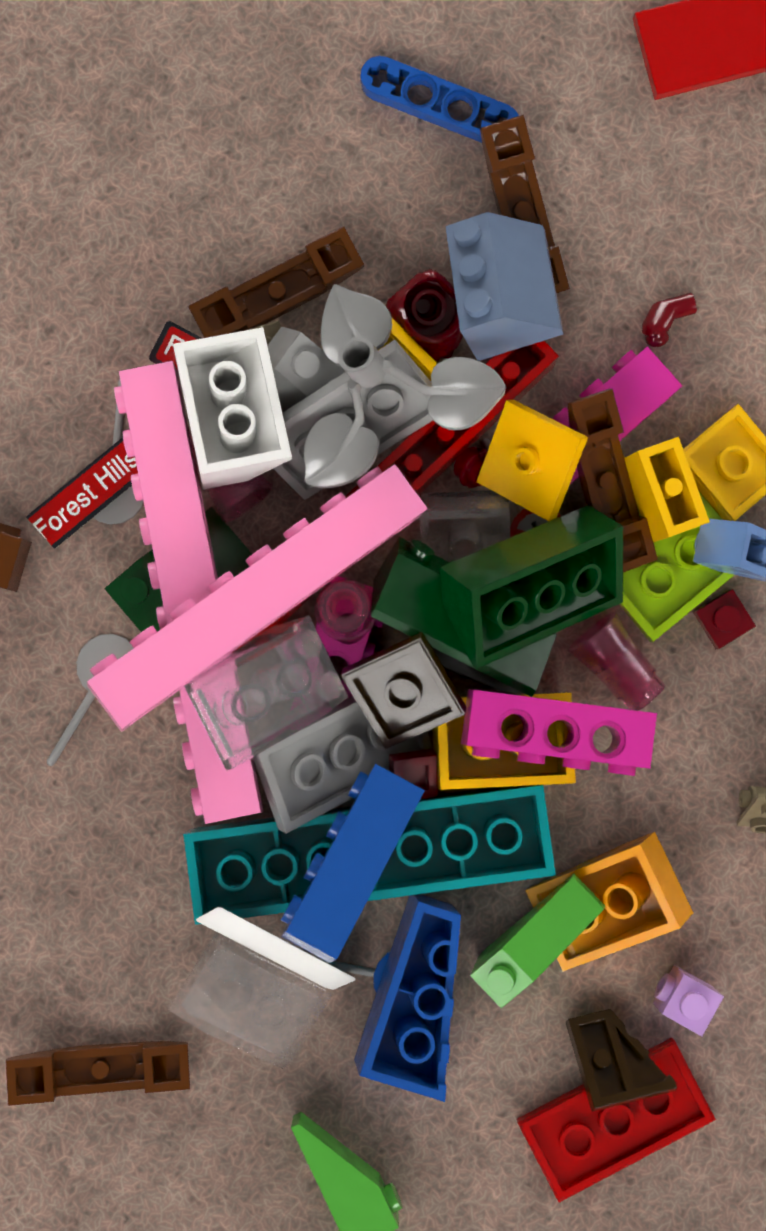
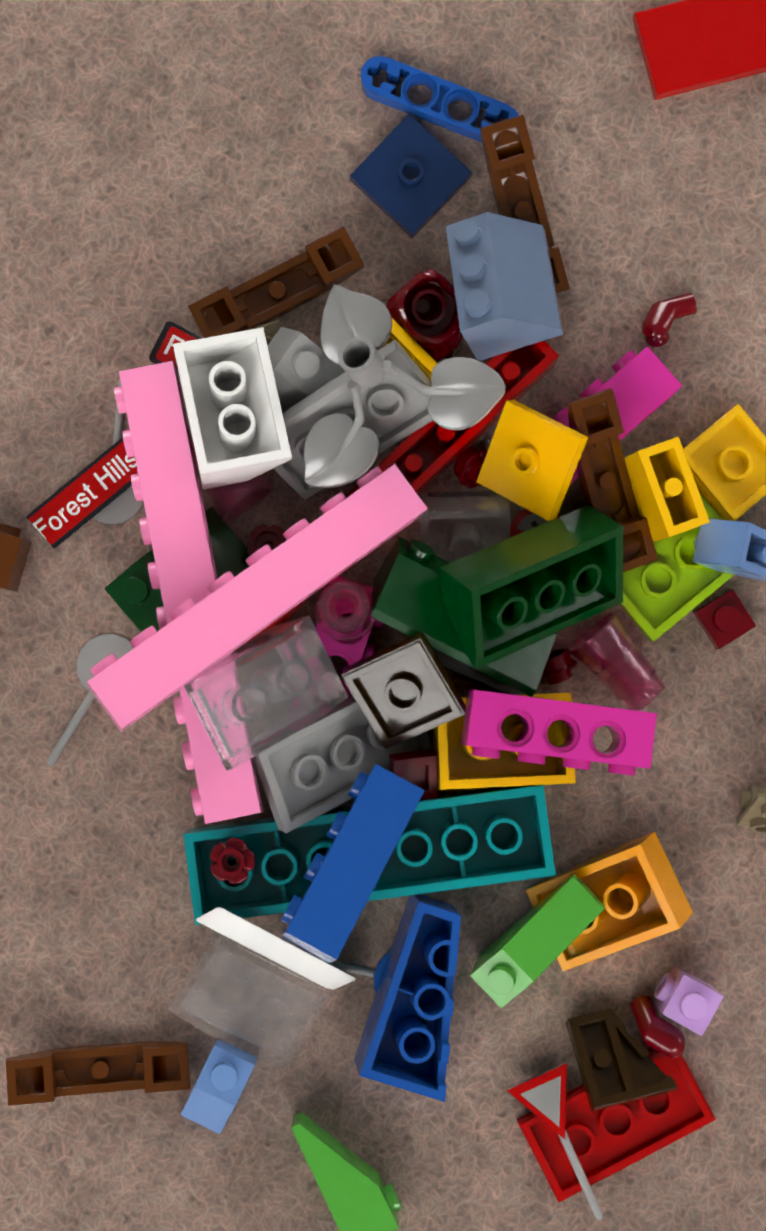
none -> medium blue slope [180,1033,259,1134]
none -> dark red plate [210,838,255,884]
none -> dark red plate [247,524,286,556]
none -> dark blue plate [350,114,472,238]
none -> piece [506,1062,603,1220]
none -> dark red plate [541,648,577,685]
none -> dark red arm [630,996,685,1058]

